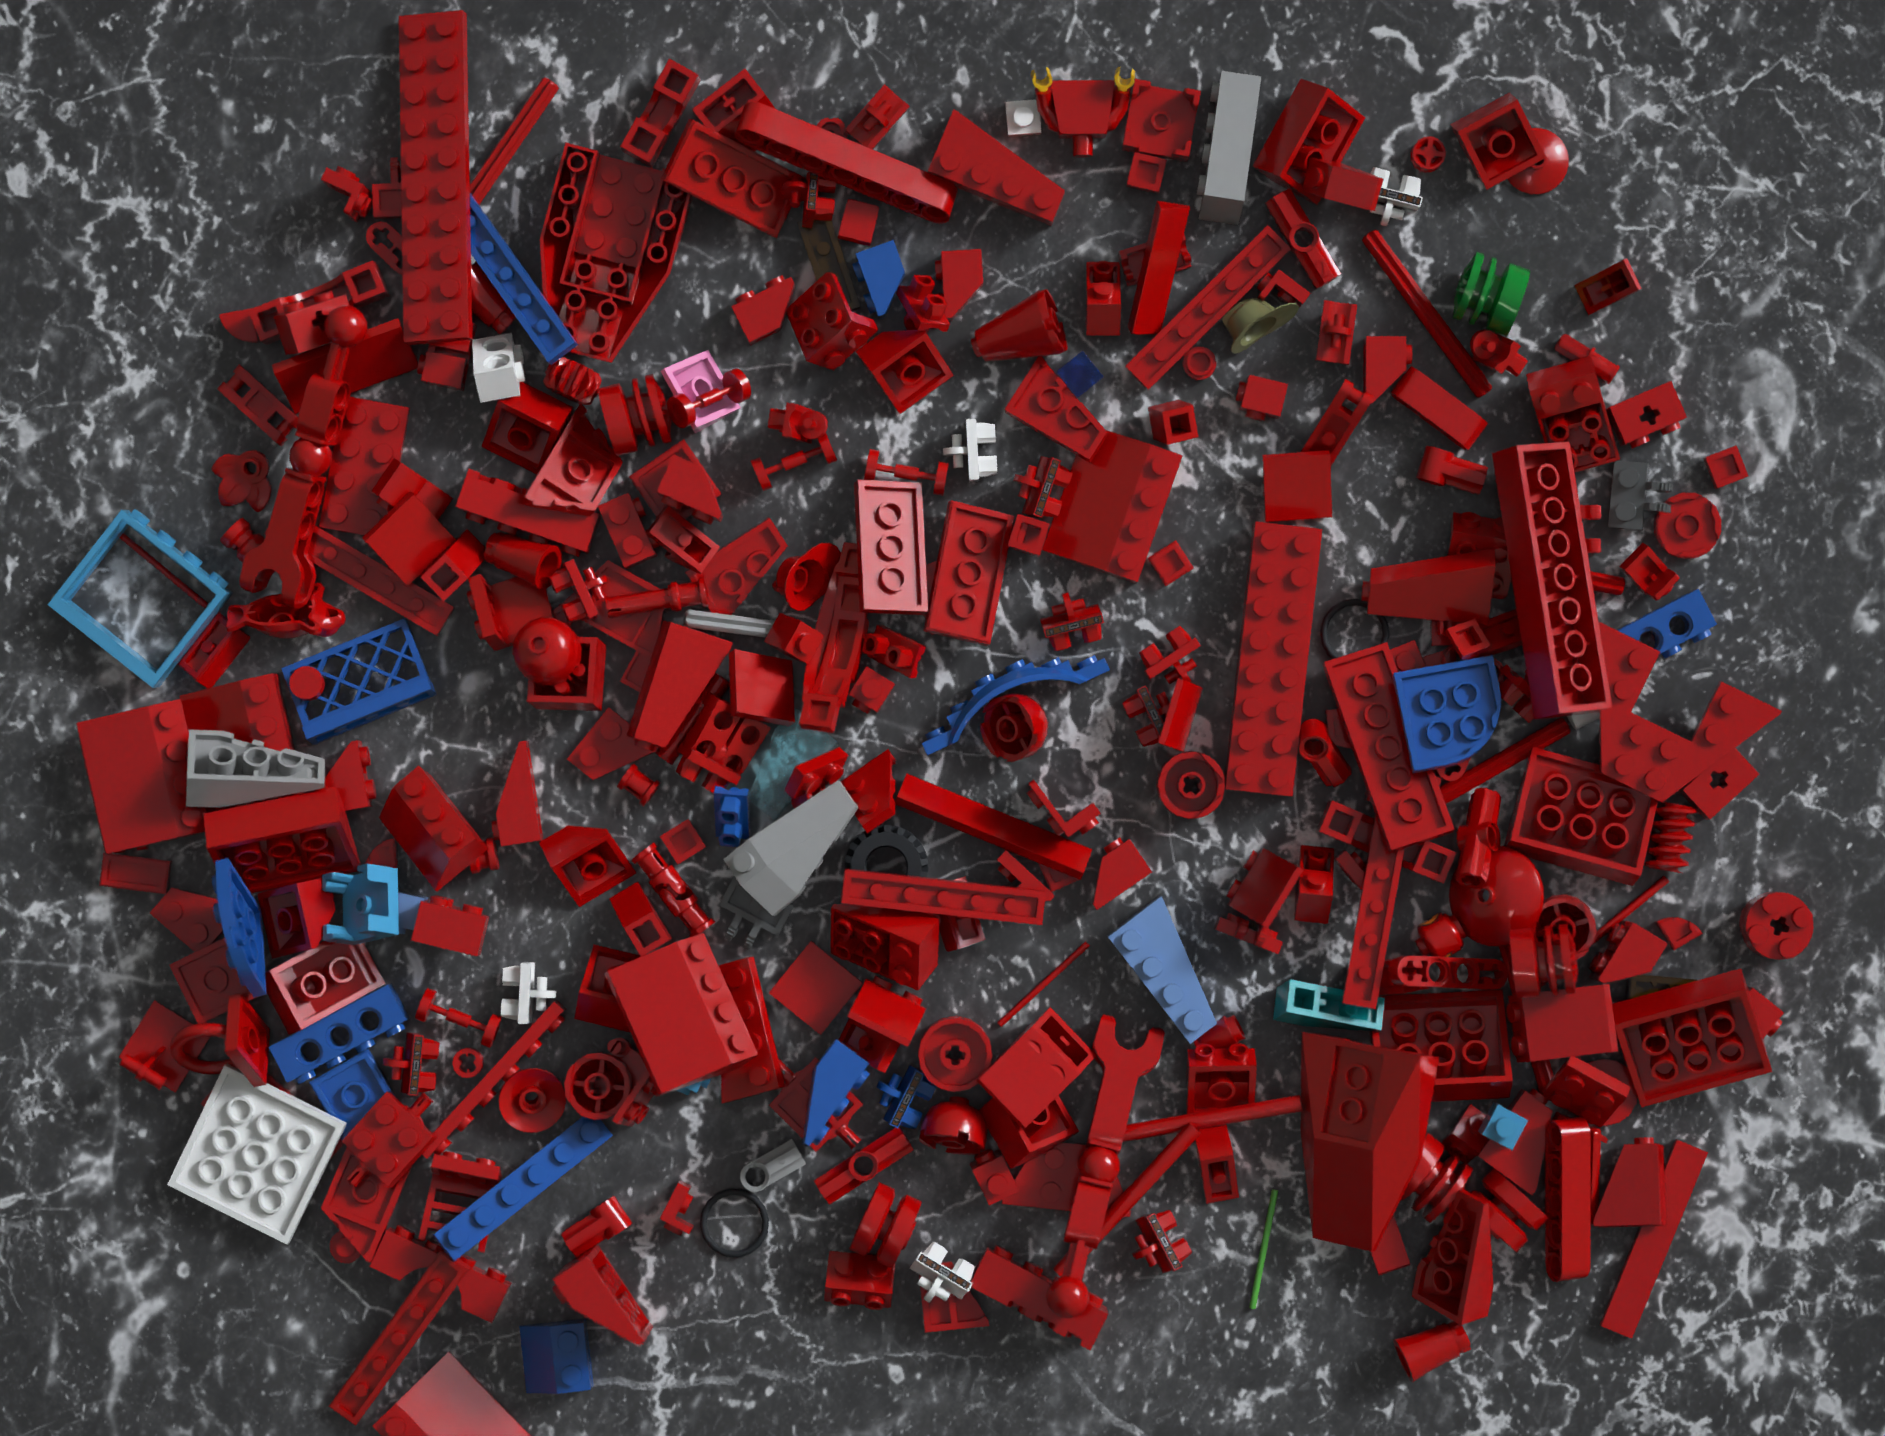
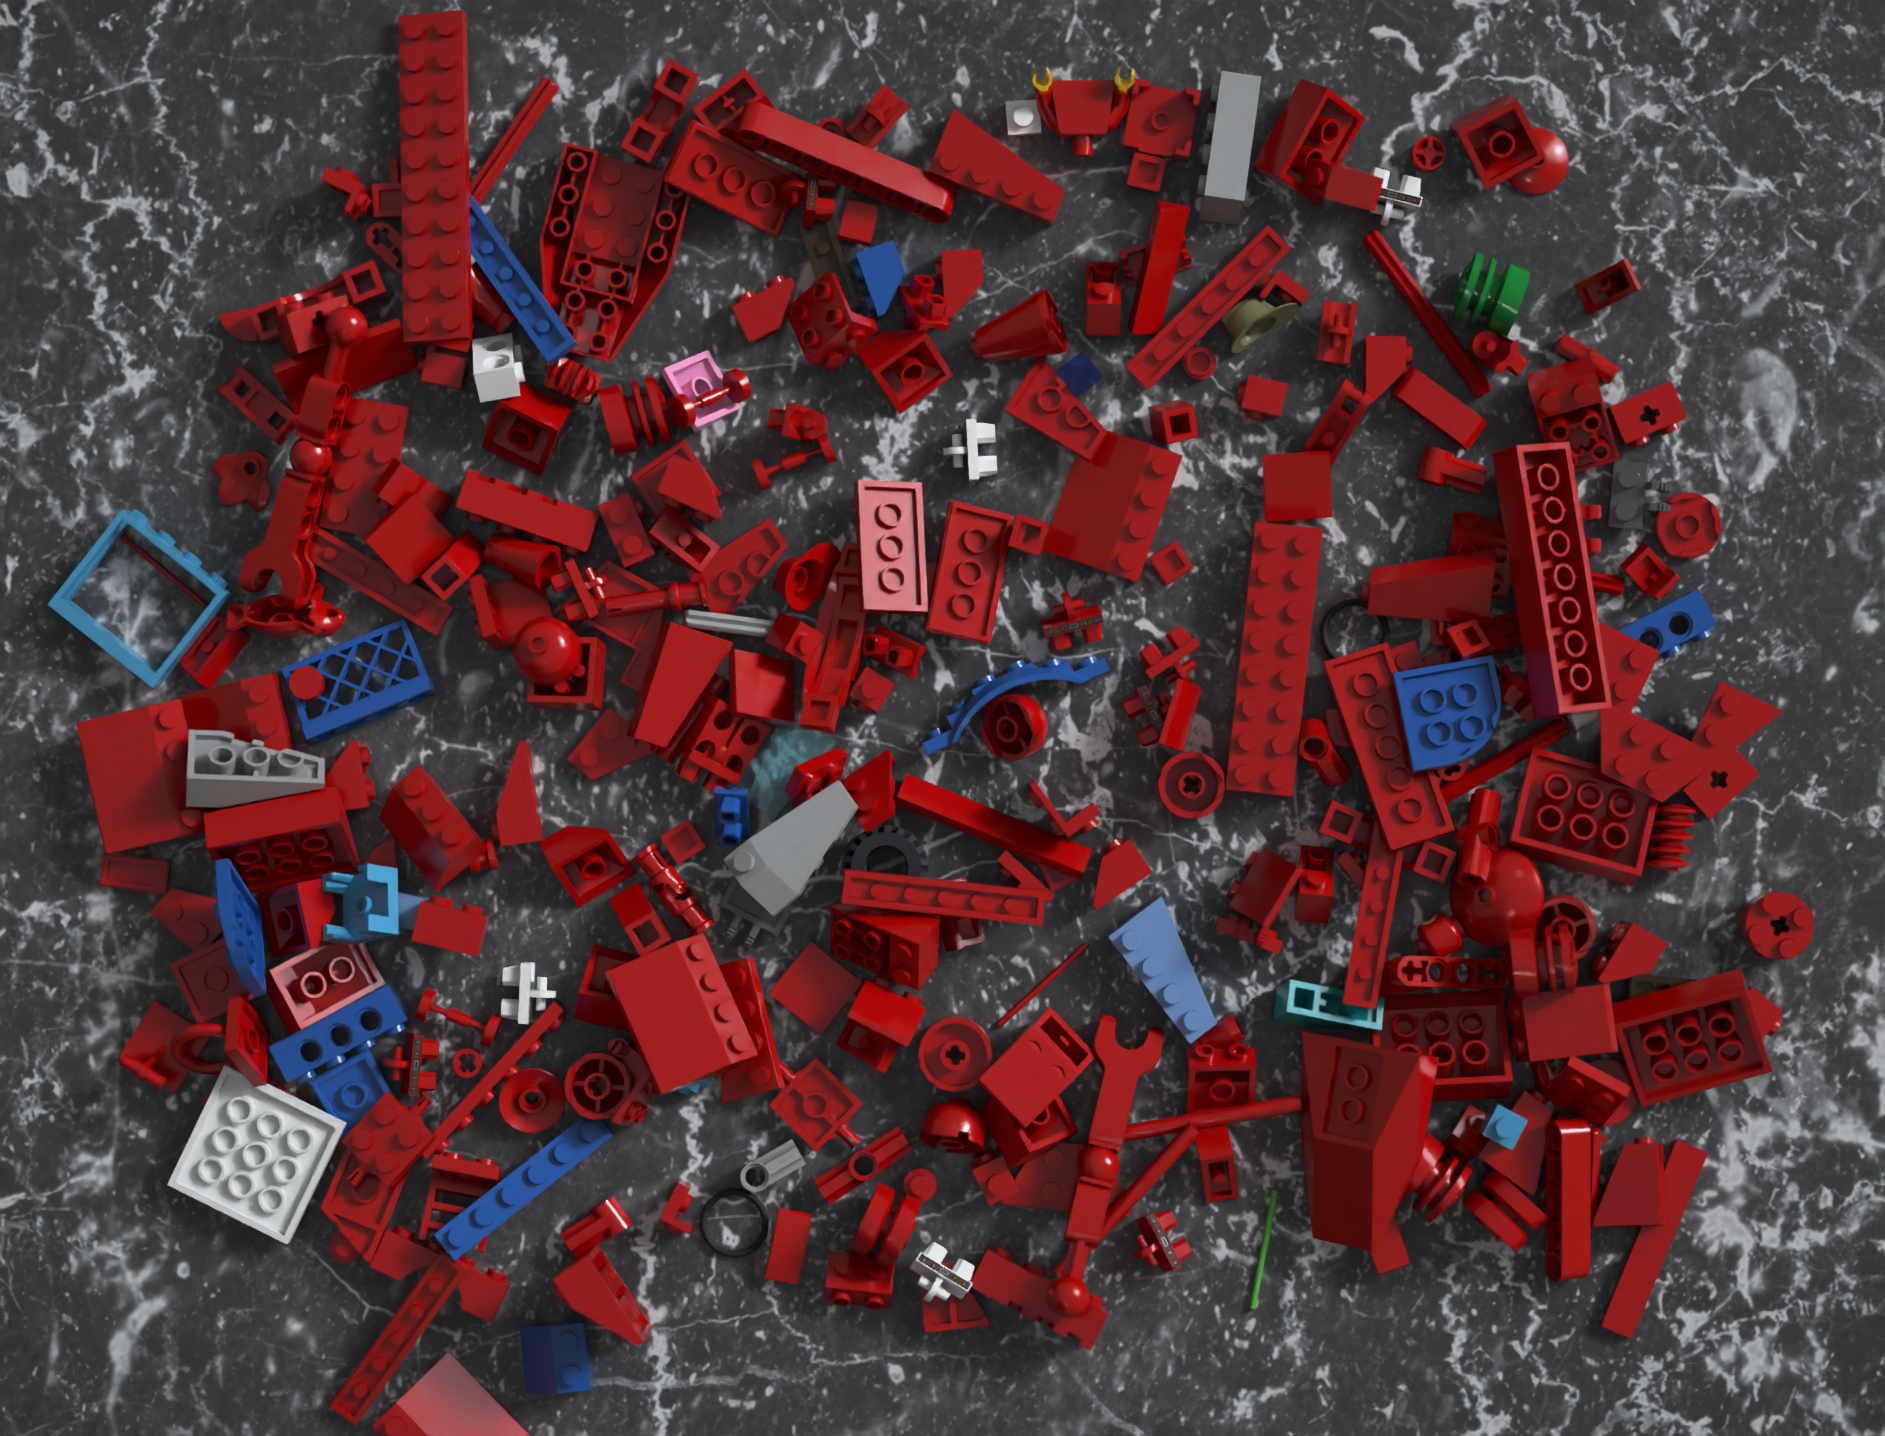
red wheel [220,517,265,563] -> none
red wing [520,404,623,517] -> none
red bush [617,764,661,807] -> none
blue slope [802,1039,870,1147] -> none
red wheel [864,449,949,496] -> none
blue hips [876,1065,936,1129] -> none
red hips [1013,456,1073,518] -> none
red piece [1265,188,1341,290] -> none
red plant [1393,1321,1471,1383] -> none
red wedge [1412,1189,1494,1325] -> none
red axle [1541,875,1670,987] -> none
red tile [1655,917,1703,951] -> none
red plate [1703,445,1749,489] -> none
none -> red slope [764,1208,812,1284]
none -> red plate [903,1168,937,1202]

